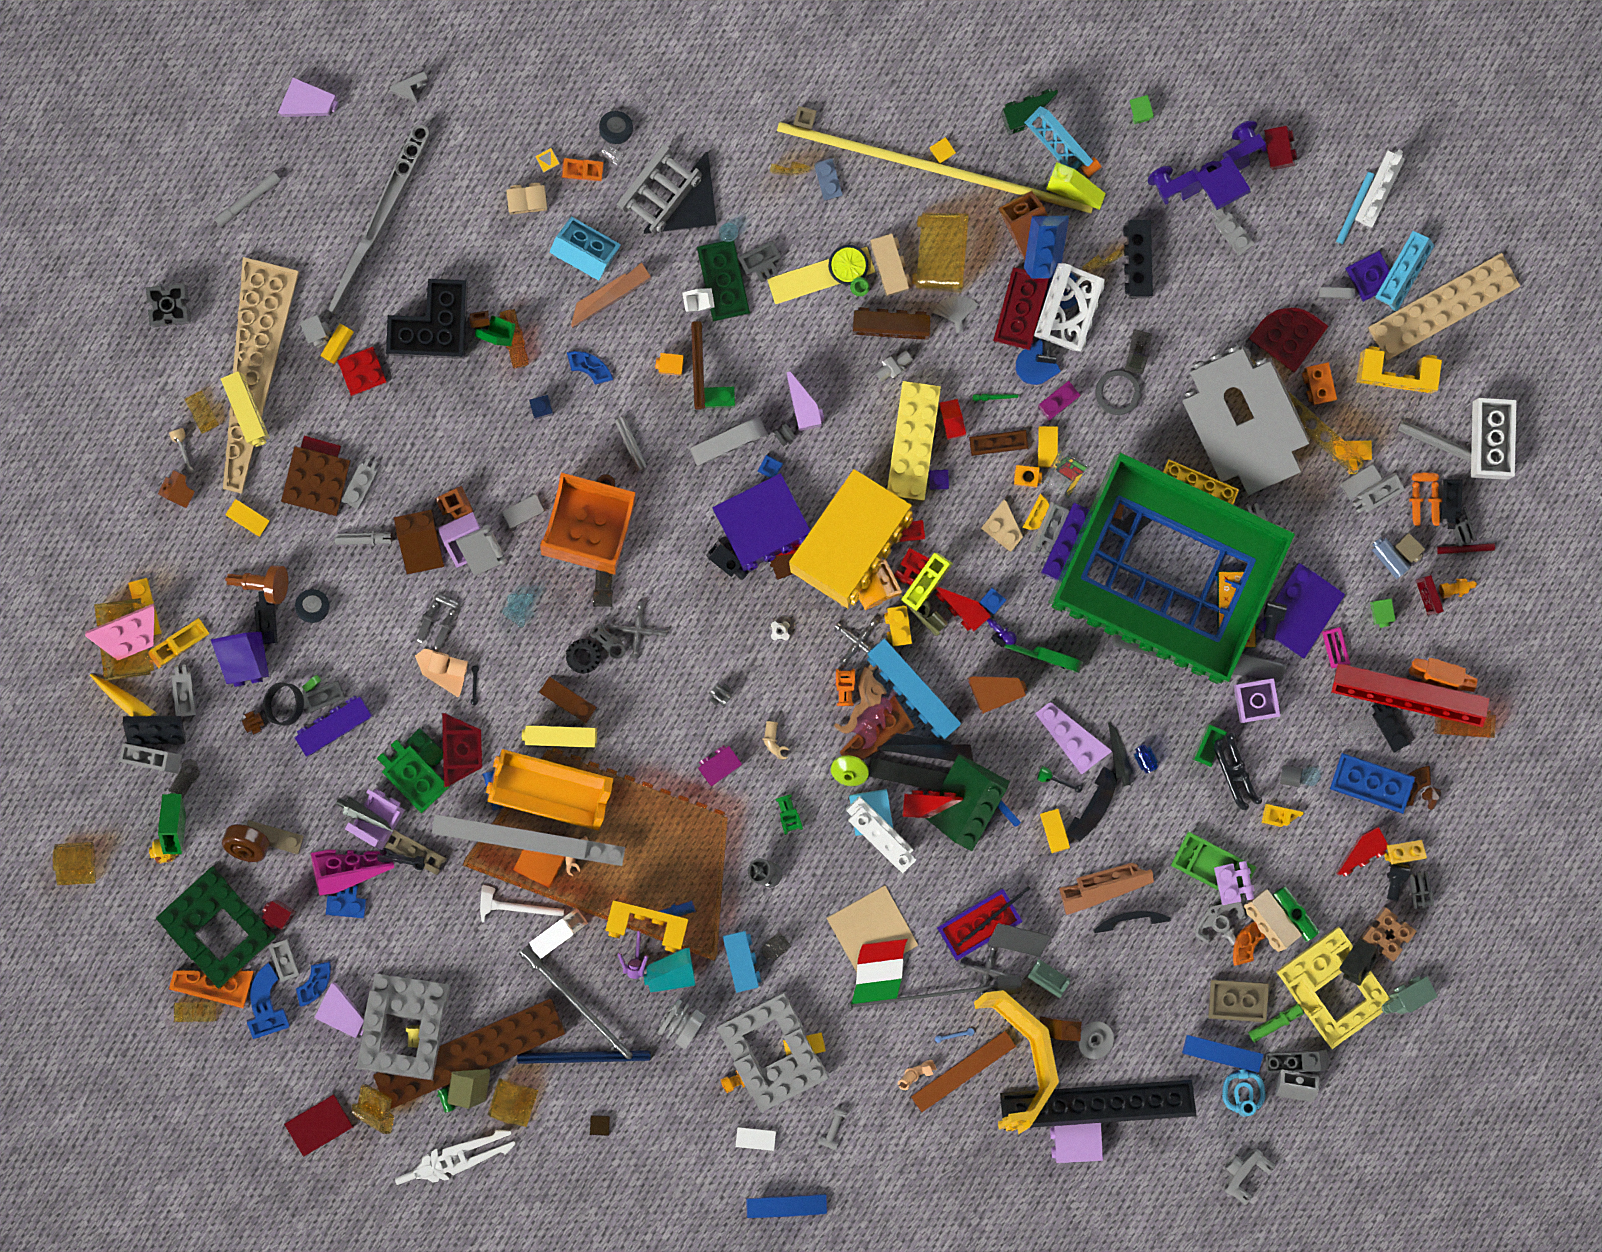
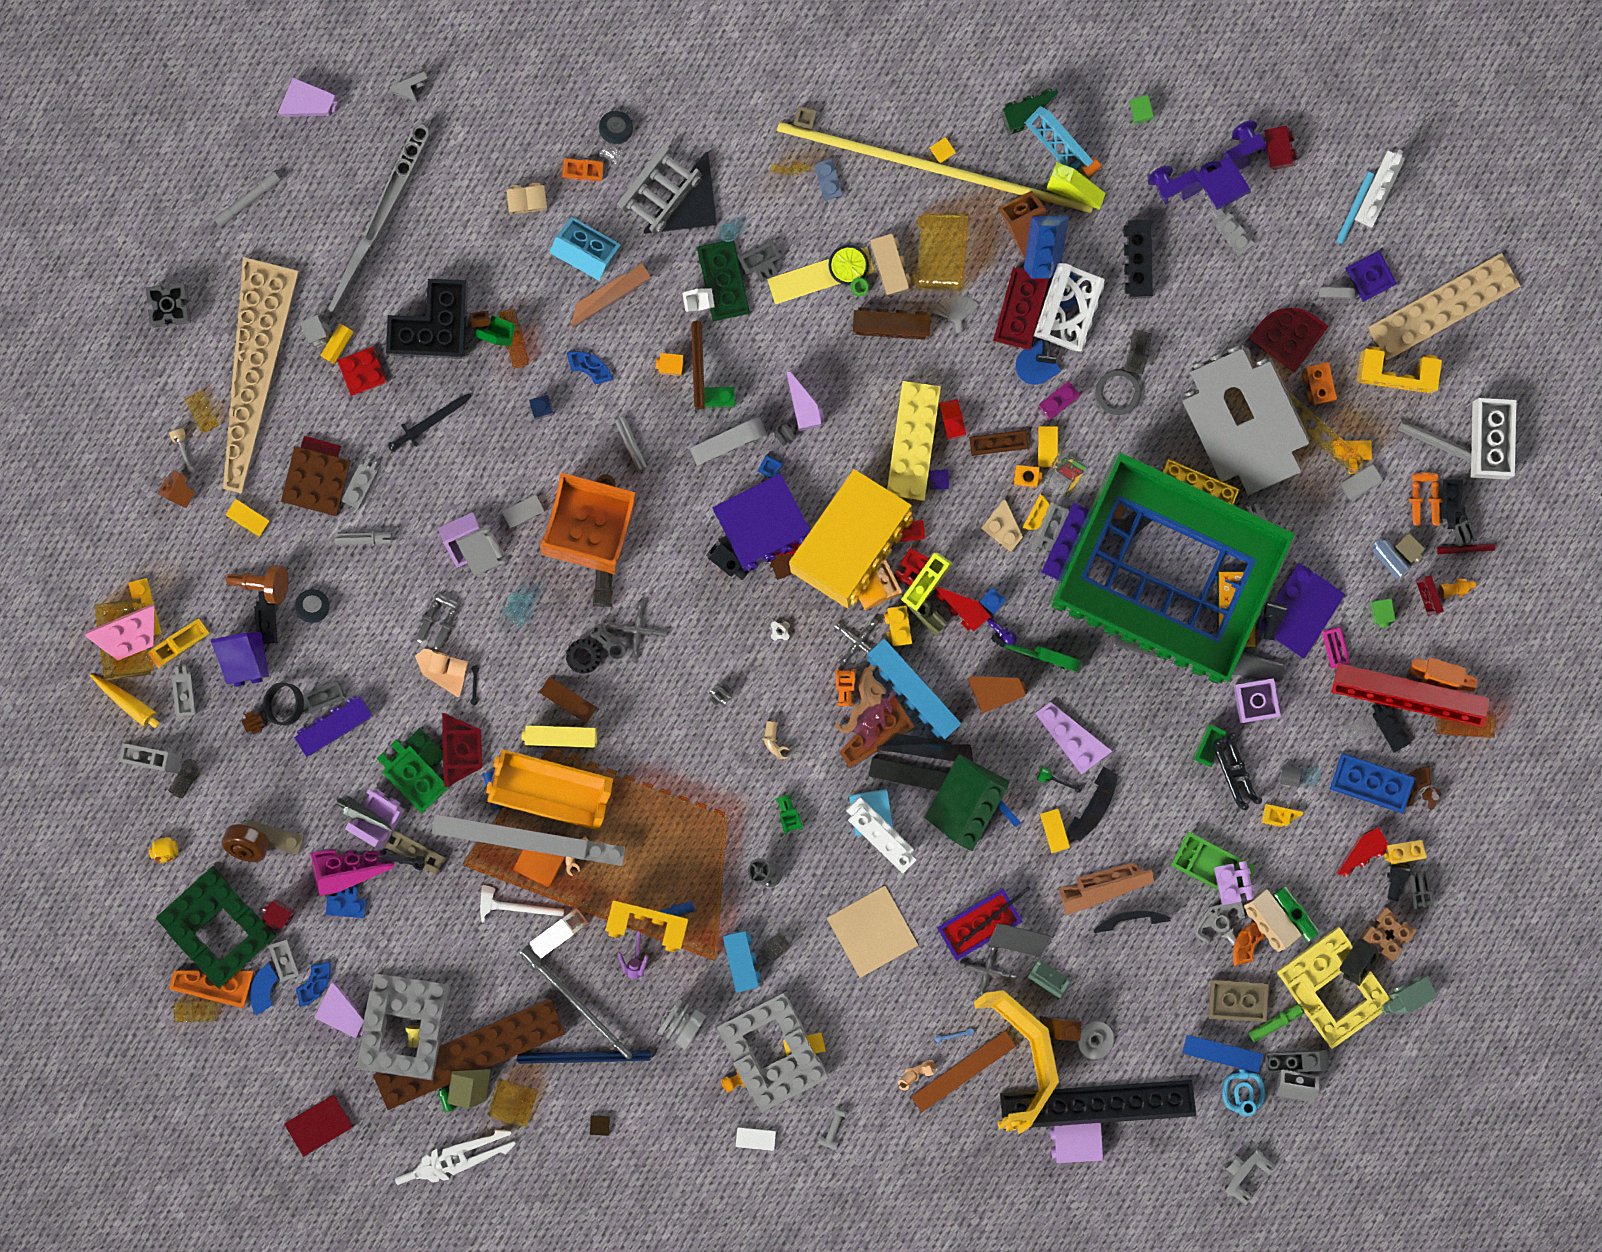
clear yellow brick [53,842,97,885] -> none
black plate [122,716,186,745] -> none
green brick [158,793,186,854] -> none
light yellow piece [221,371,270,447] -> none
blue hinge [247,1000,290,1039] -> none
bright green tile [302,675,322,692] -> none
clear yellow brick [352,1084,394,1134] -> none
reddish brown slope [393,510,444,575] -> none
dark orange brick [435,486,474,520] -> none
tile [534,147,561,174] -> none
teal slope [643,948,696,993] -> none
magenta brick [698,745,743,787] -> none
blue slope [746,1194,827,1218] -> none
lime dish [831,755,869,786] -> none
flag [848,939,1022,1009] -> none
light grey axle [875,350,913,382] -> none
red slope [903,790,963,818] -> none
green piece [972,393,1018,402] -> none
clear yellow slope [1082,249,1122,271] -> none
pearl dark grey bar [1108,722,1134,787] -> none
clear blue brick [1133,744,1159,774] -> none
light grey hinge [1353,473,1405,513] -> none
medium azure fence [1375,231,1435,311] -> none
none -> black sword [388,394,472,452]

